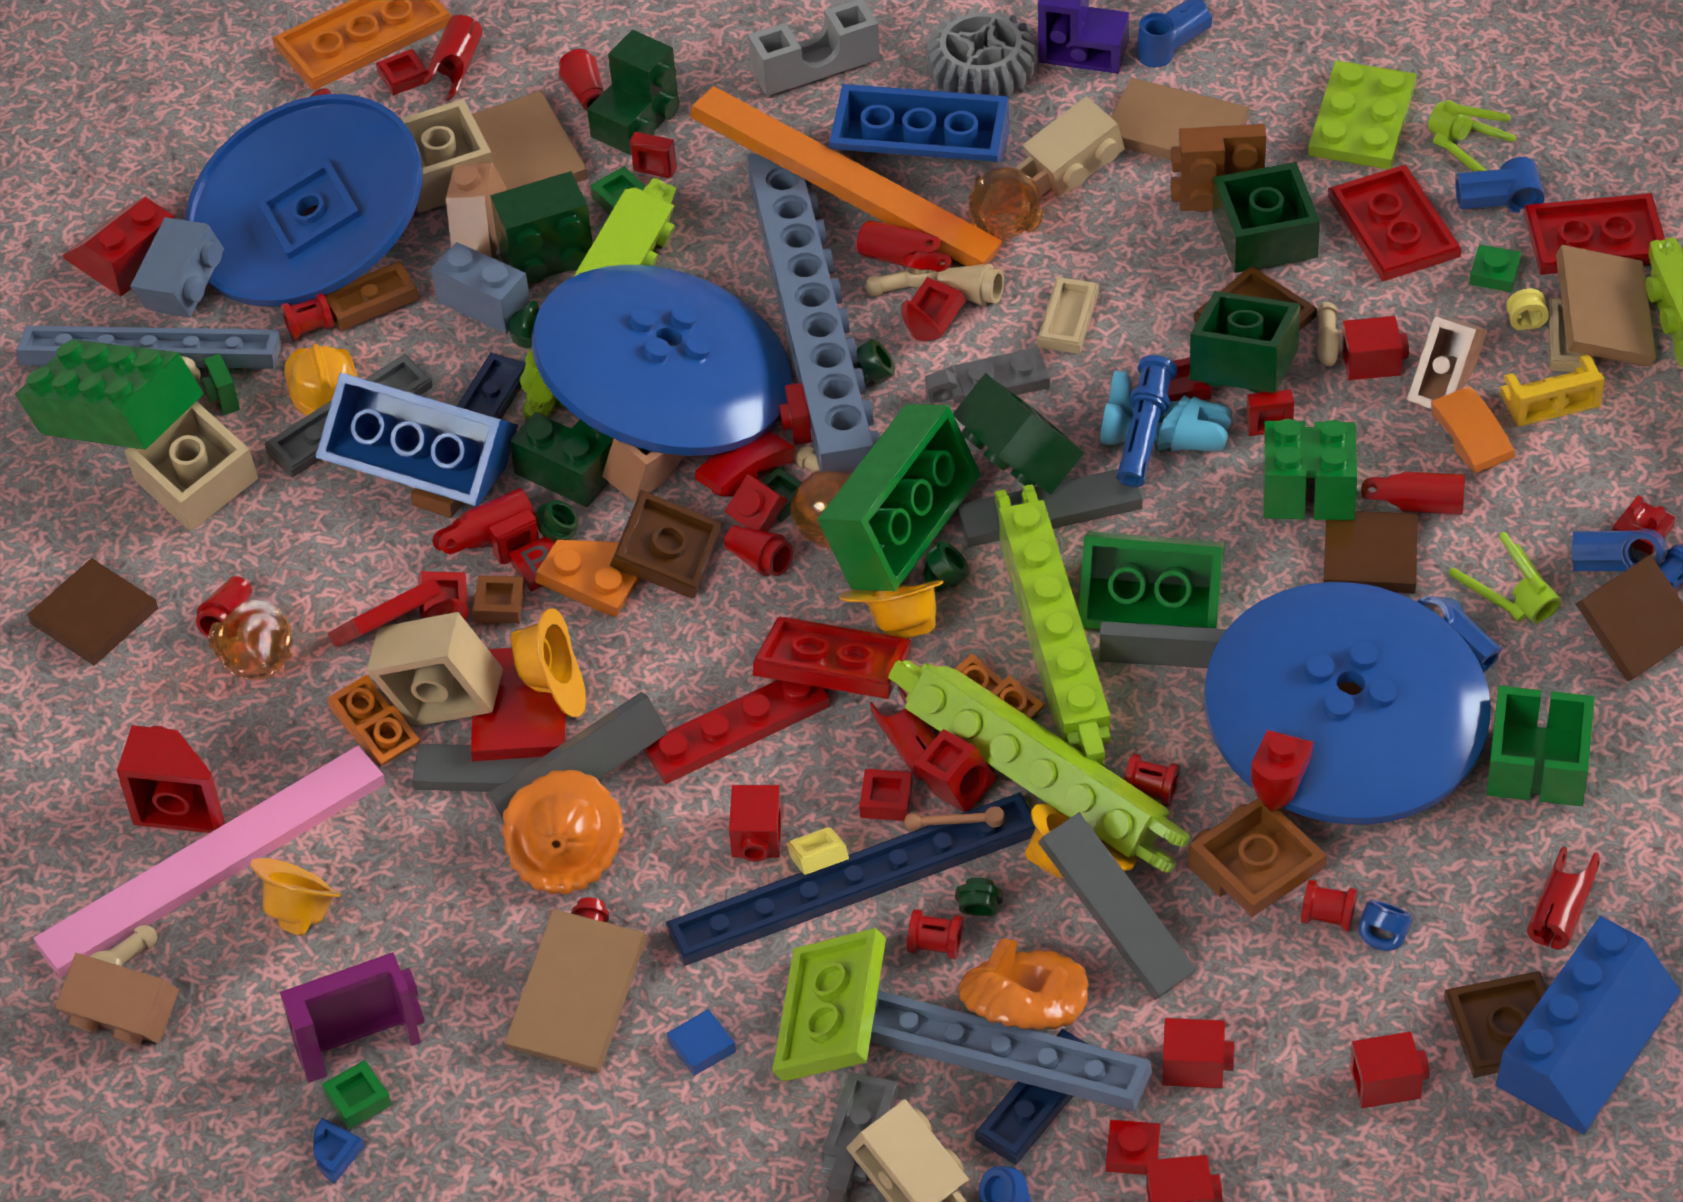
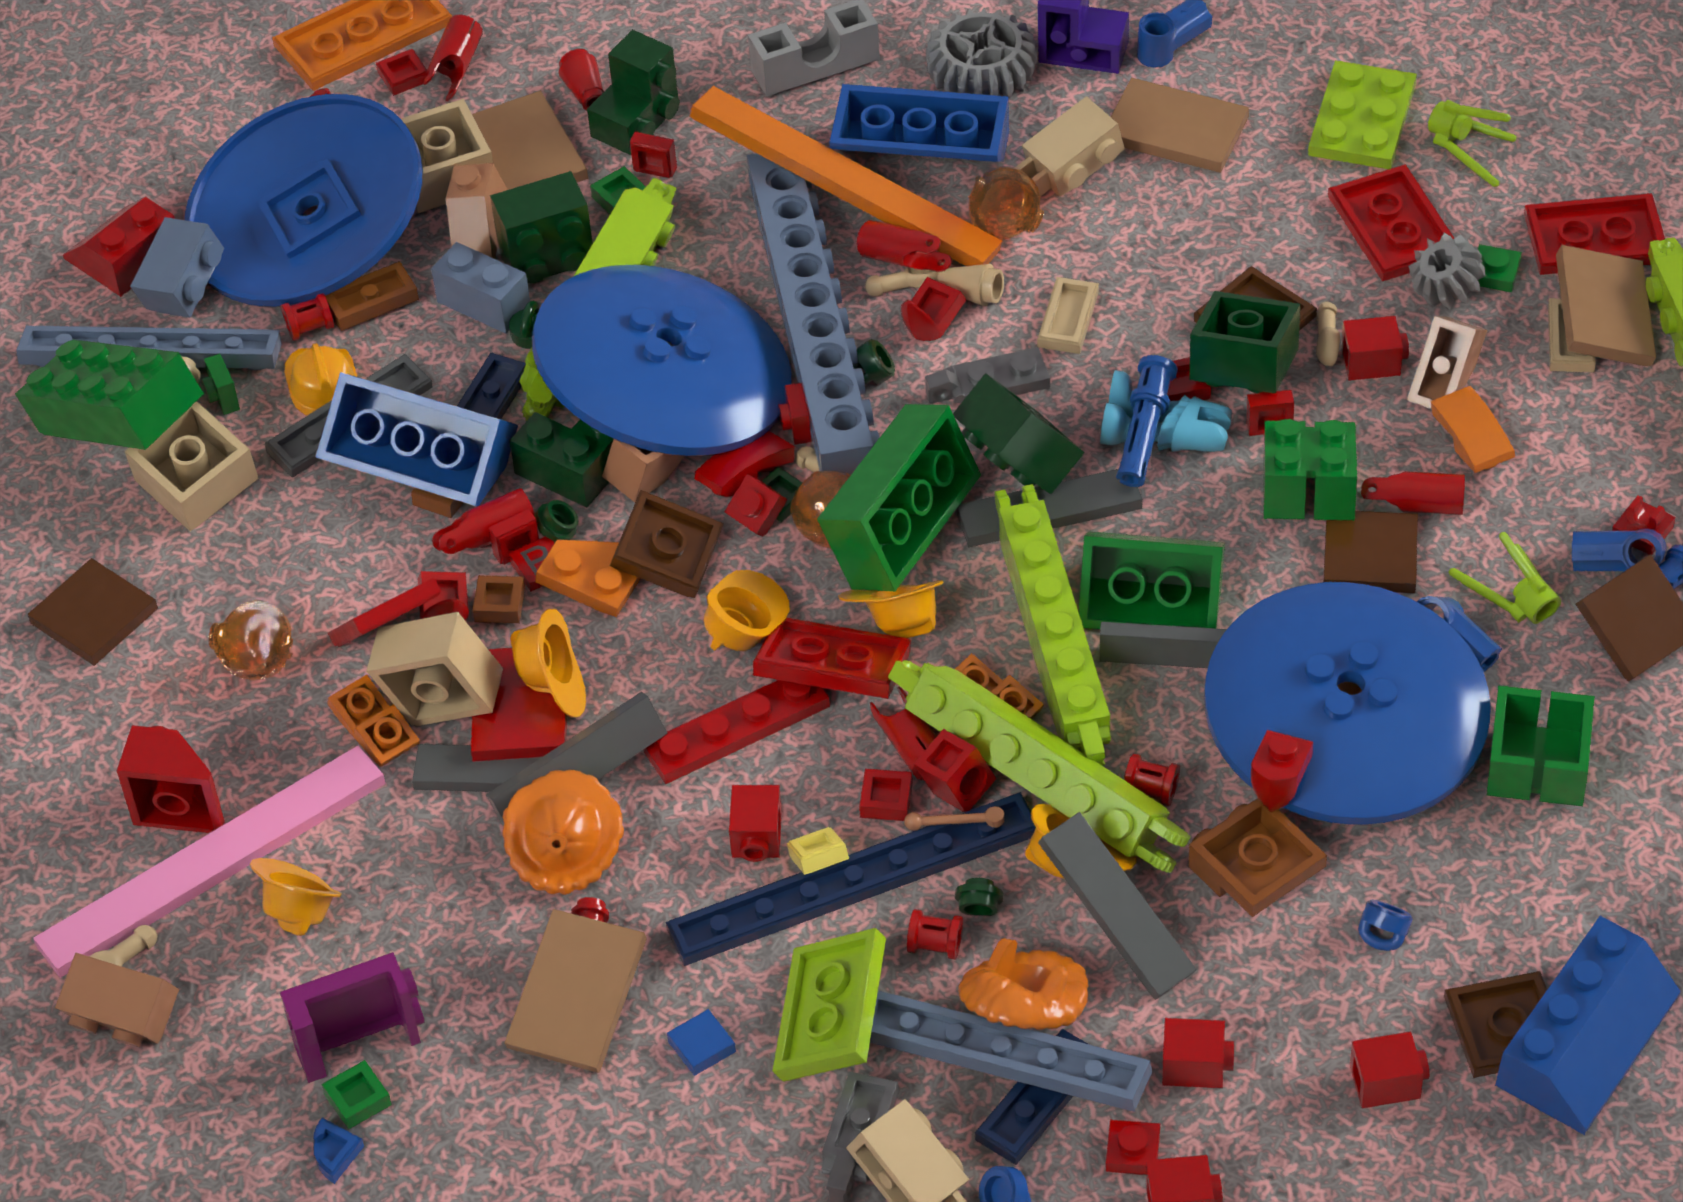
red cone [196,576,252,641] -> none
red cone [724,525,793,577] -> none
dark green tile [923,541,969,592] -> none
dark orange plate [1170,124,1266,212] -> none
dark green brick [1212,162,1320,273] -> none
red bush [1301,880,1358,932] -> none
blue piece [1455,157,1545,213] -> none
yellow hinge [1499,354,1605,427] -> none
light yellow bush [1506,288,1549,330] -> none
red piece [1527,846,1600,950] -> none
none -> light orange piece [703,570,790,652]
none -> light grey gear [1408,232,1486,309]

